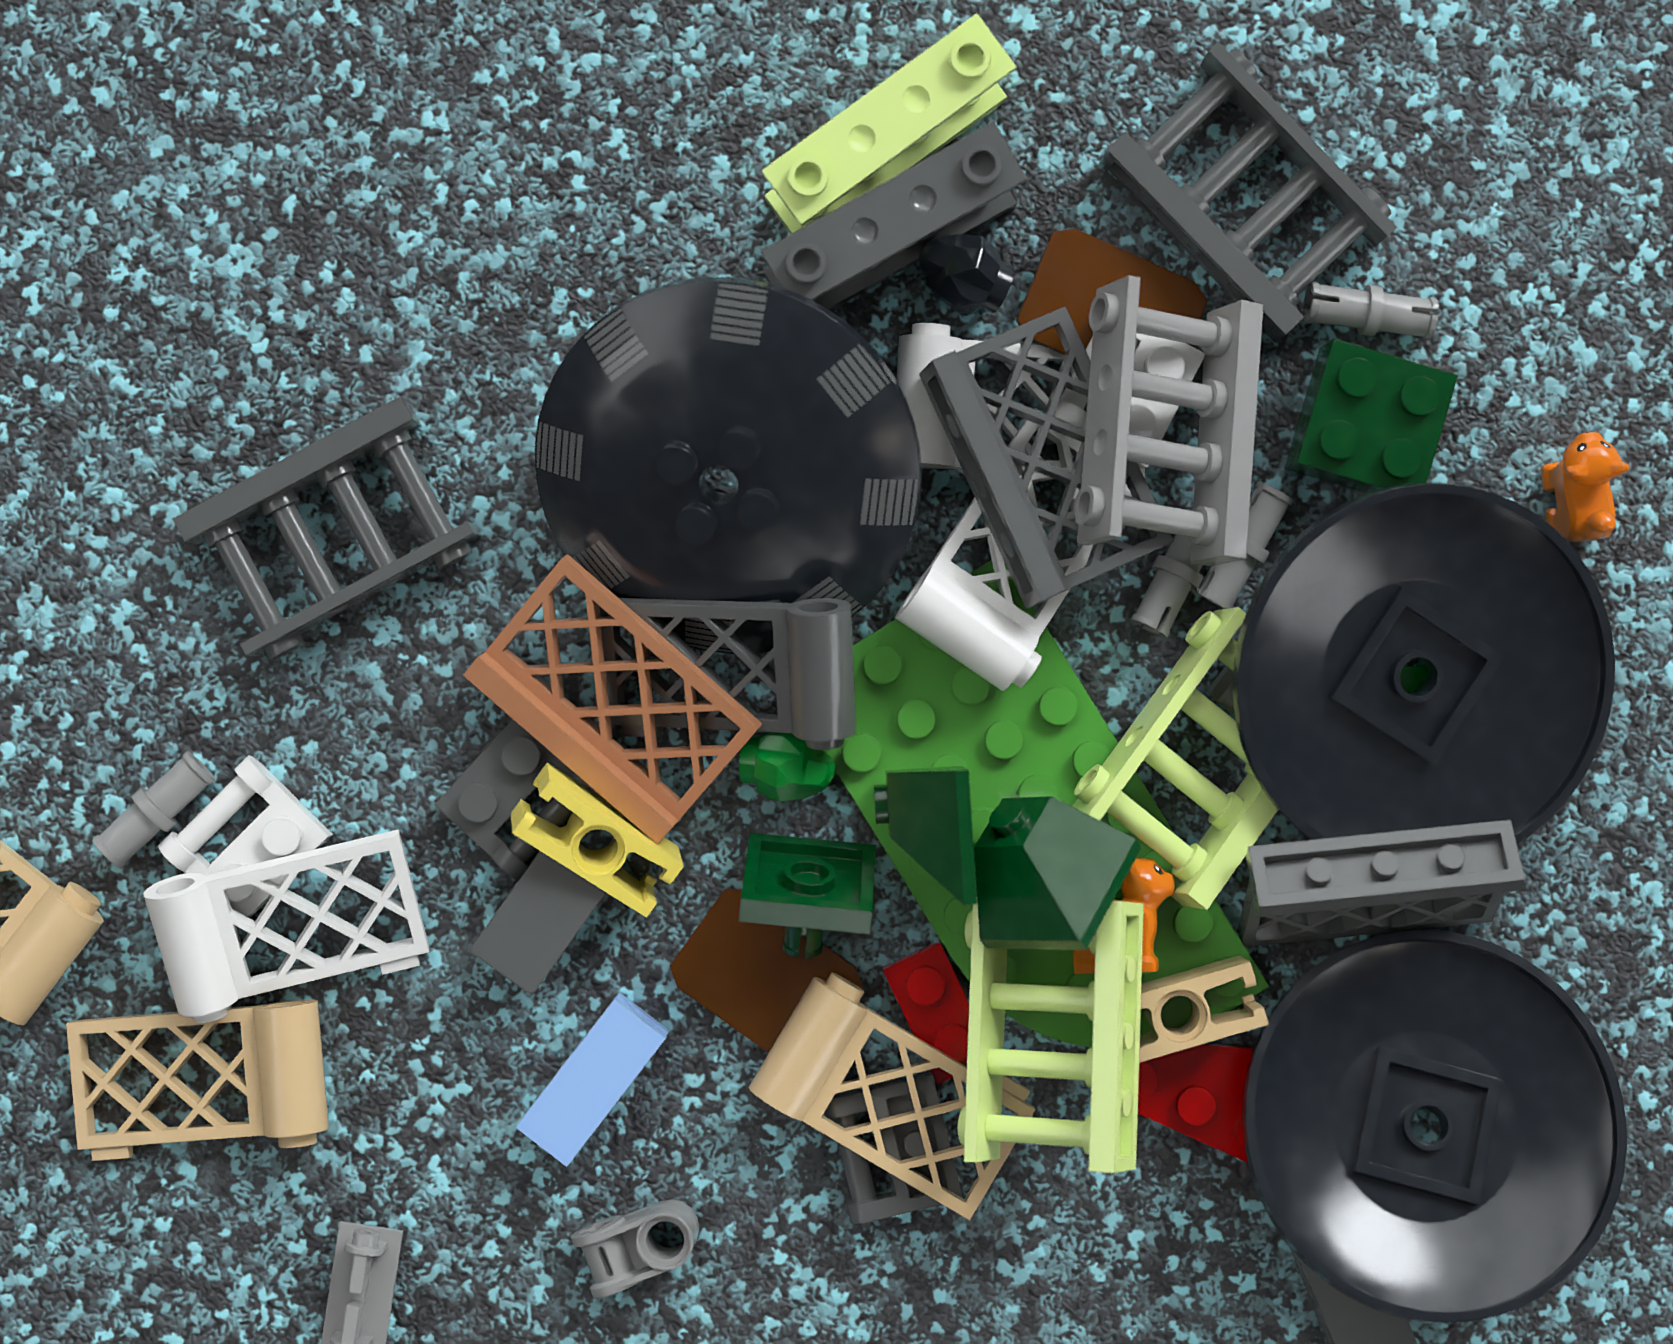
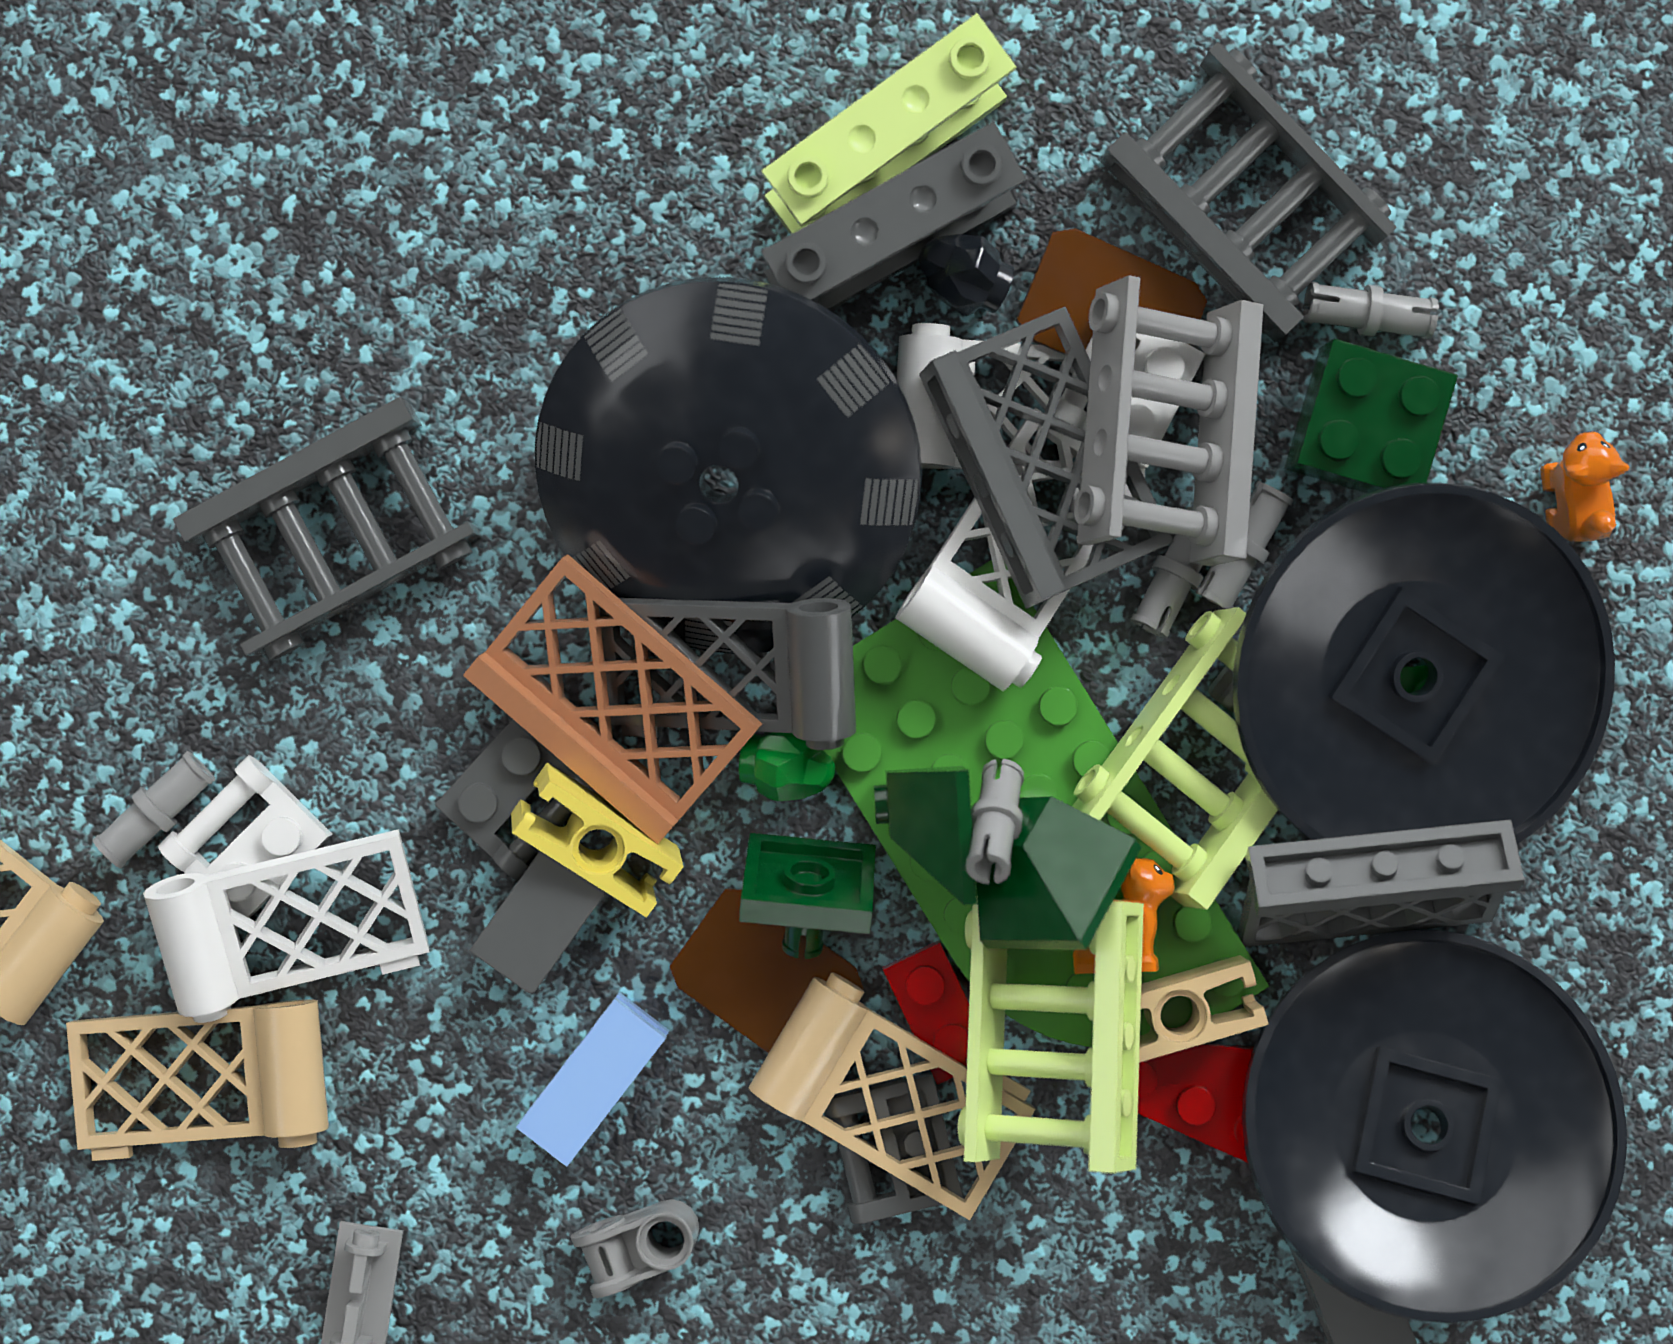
none -> light grey pin [966,759,1024,884]

